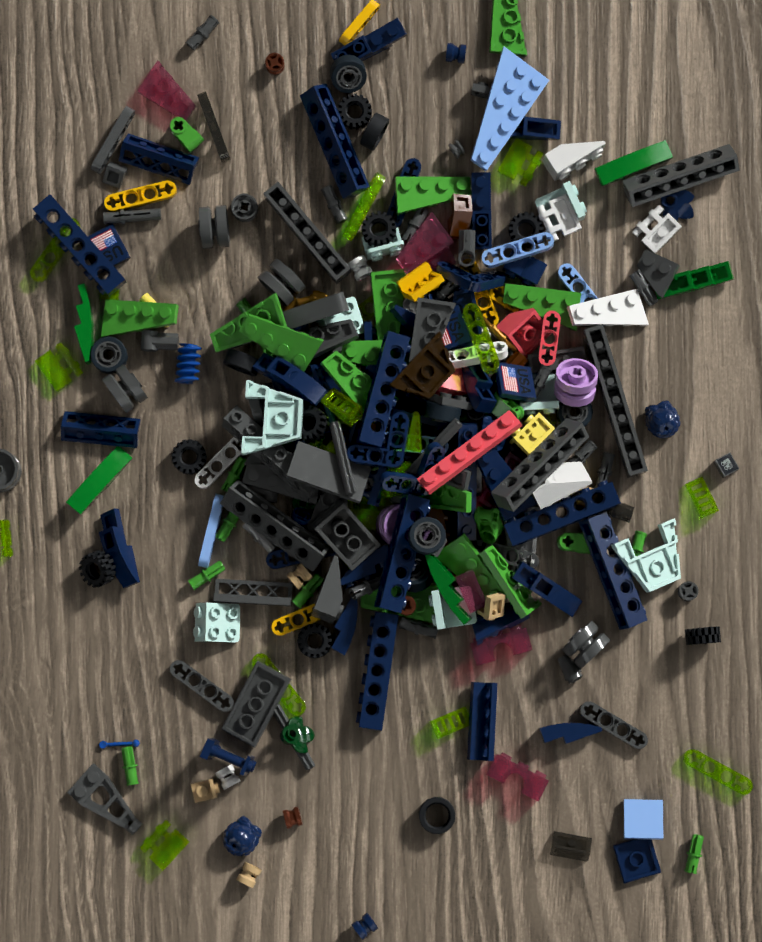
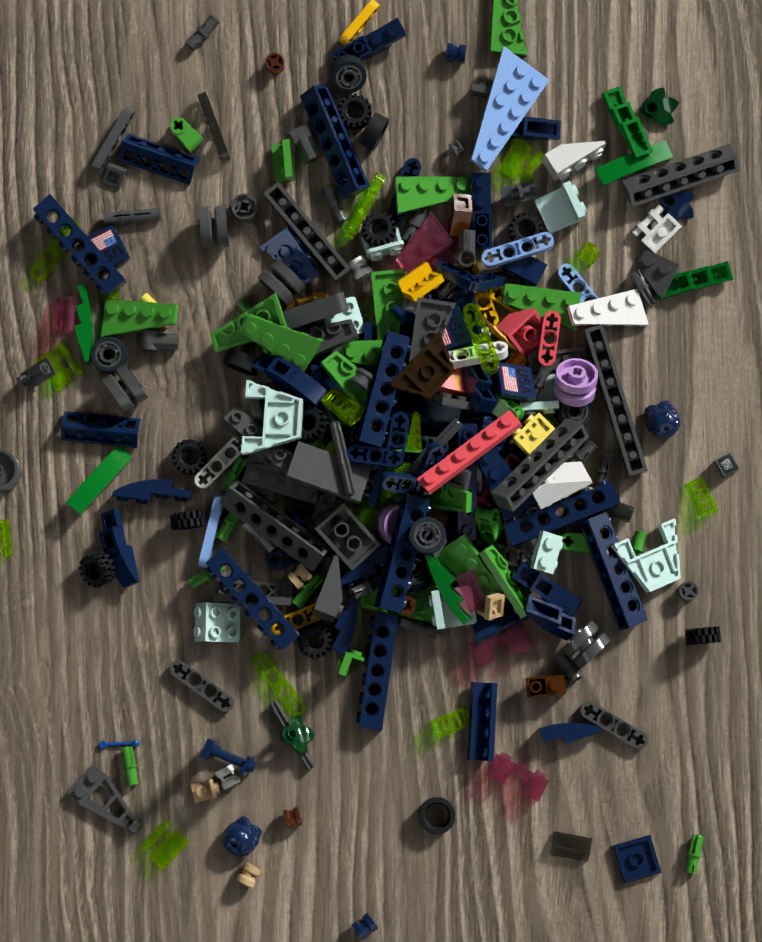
yellow beam [104,180,177,212] -> none
clear pink wing [138,60,196,121] -> none
blue piece [174,343,202,384] -> none
dark grey tile [221,661,292,748] -> none
white plate [537,194,582,242] -> none
light blue tile [623,799,663,840] -> none
clear neon green beam [683,749,753,795] -> none
none -> dark grey hinge [17,357,57,390]
none -> clear pink plate [50,296,77,337]
none -> dark blue slope [112,479,192,505]
none -> black tyre [170,510,206,530]
none -> dark blue brick [206,548,300,651]
none -> blue wing [259,226,321,284]
none -> bright green bracket [272,139,293,183]
none -> dark grey piece [288,123,320,164]
none -> bright green bracket [336,649,365,677]
none -> dark grey wheel [350,367,374,391]
none -> dark grey hips [500,180,539,207]
none -> dark blue slope [525,595,576,641]
none -> reddish brown slope [525,675,566,698]
none -> light aqua bracket [530,530,563,574]
none -> clear neon green tile [575,242,601,268]
none -> green slope [601,86,653,159]
none -> dark green plate [642,88,679,125]

